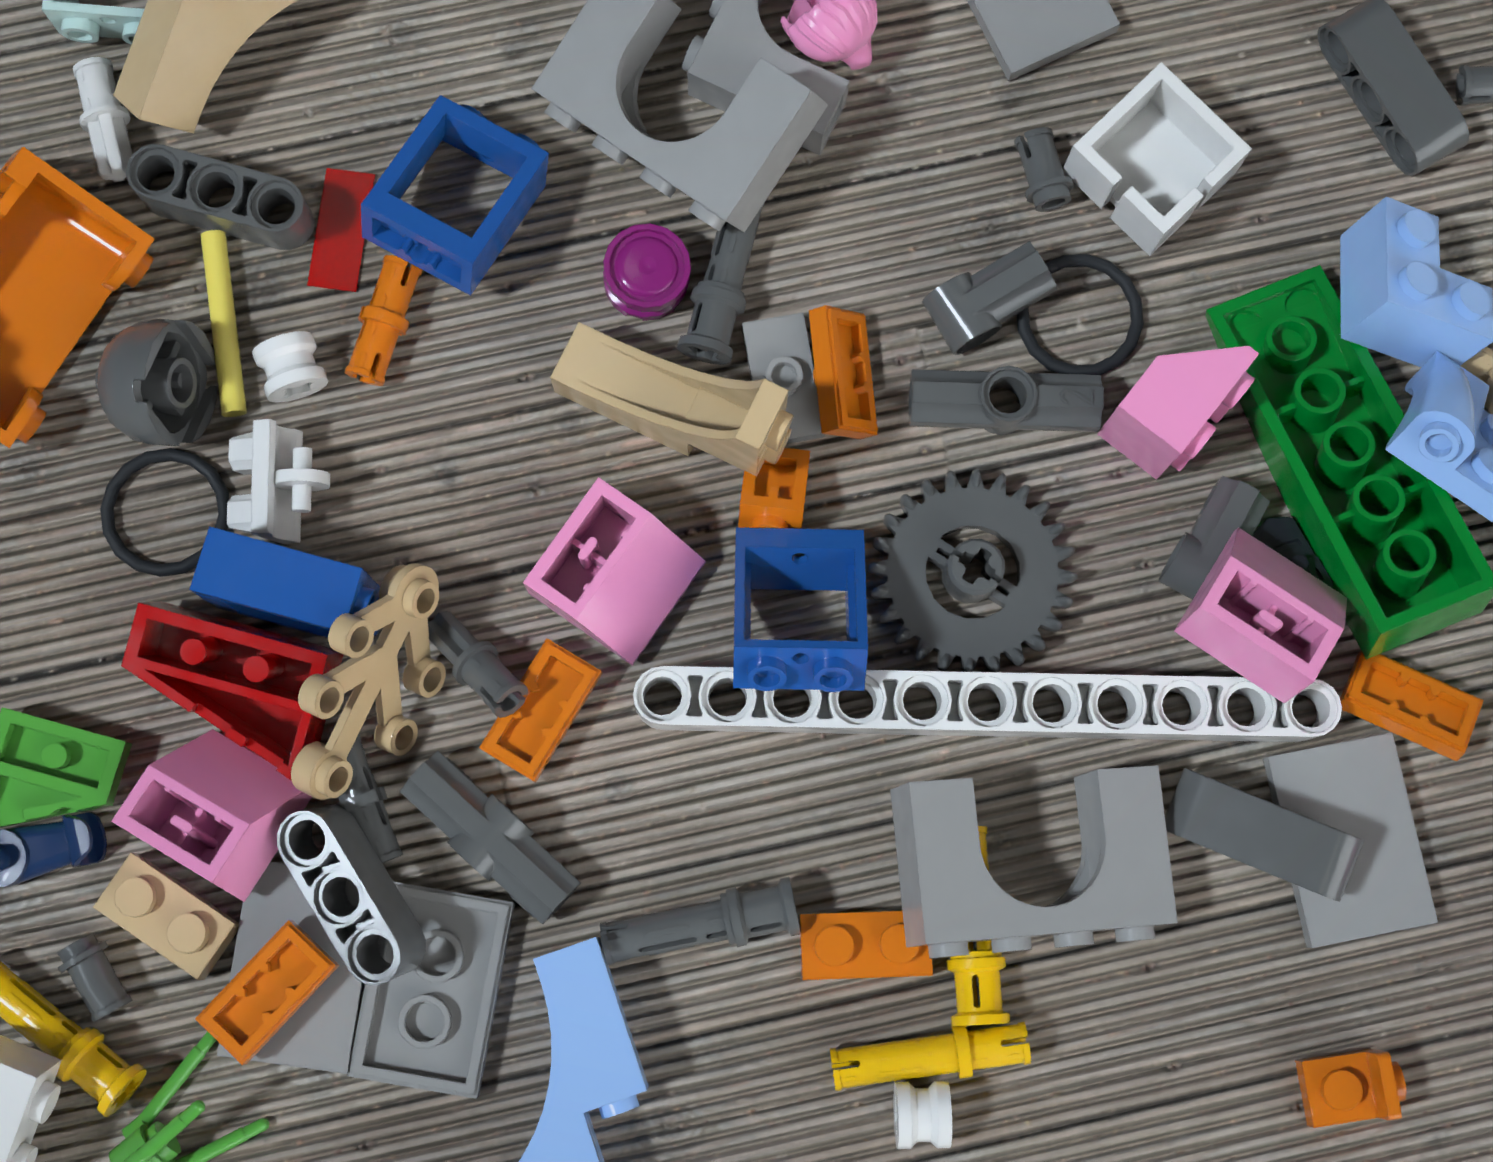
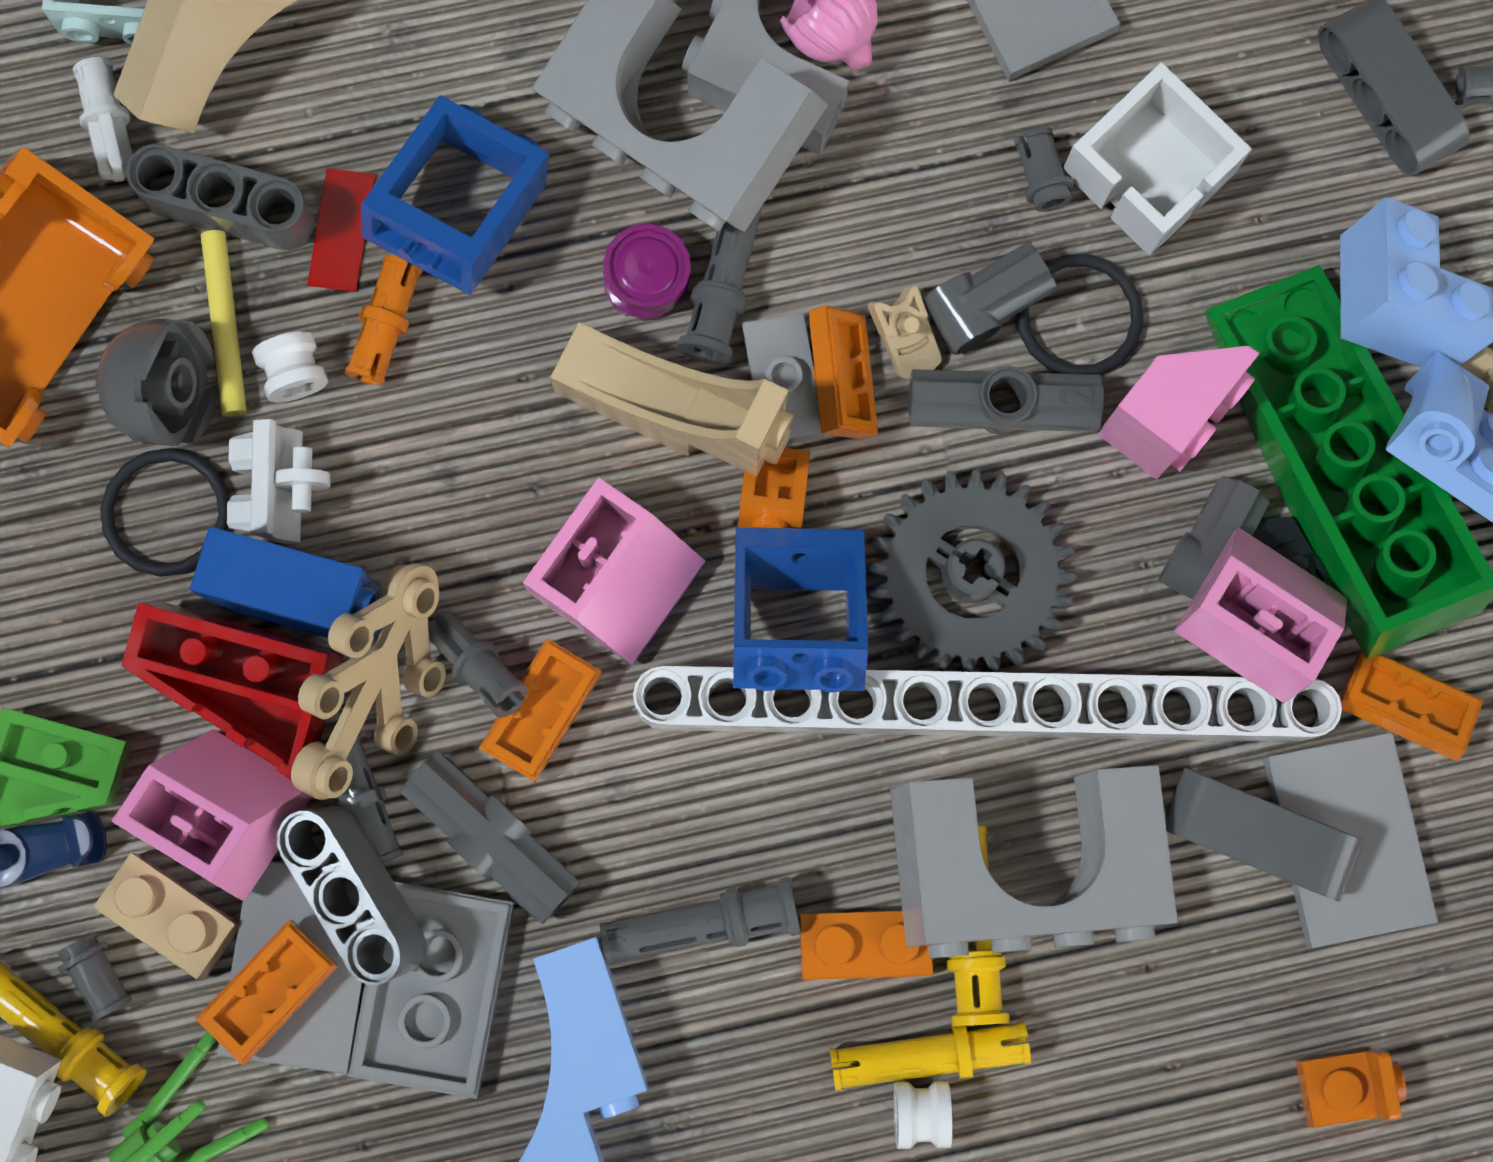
none -> tan piece [868,285,942,379]

